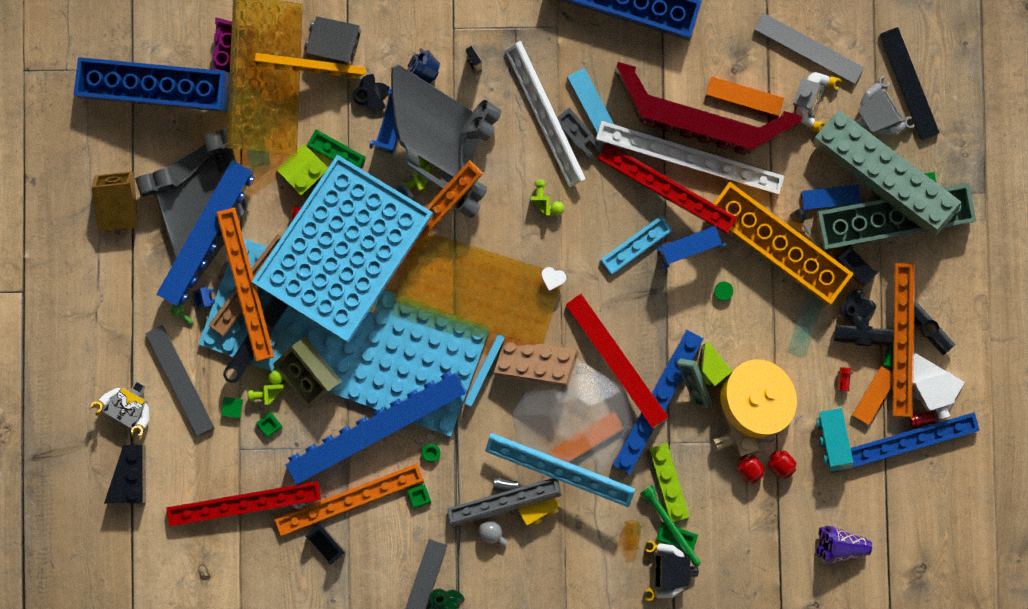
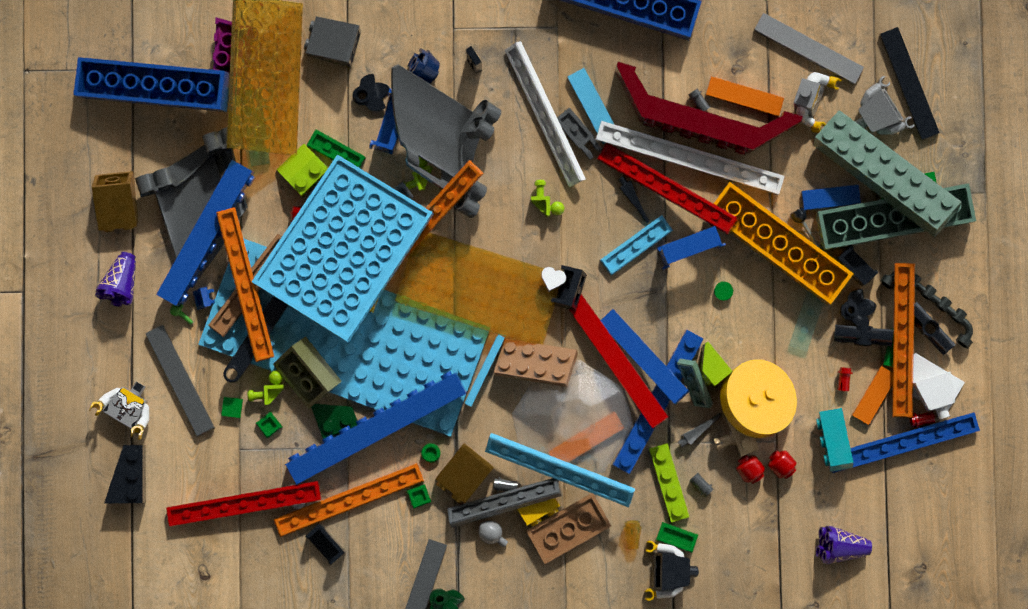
light orange plate [250,53,366,79] -> none
green piece [640,485,701,567] -> none
none -> dark purple cone [95,252,136,307]
none -> dark green wing [311,404,357,439]
none -> pearl gold slope [435,443,494,504]
none -> medium nougat plate [526,493,611,564]
none -> black panel [551,265,587,311]
none -> blue tile [601,309,690,405]
none -> black piece [618,176,649,223]
none -> dark grey piece [678,413,722,448]
none -> dark grey pin [688,88,710,111]
none -> dark grey pin [689,473,714,497]
none -> pearl dark grey bar [880,271,973,349]

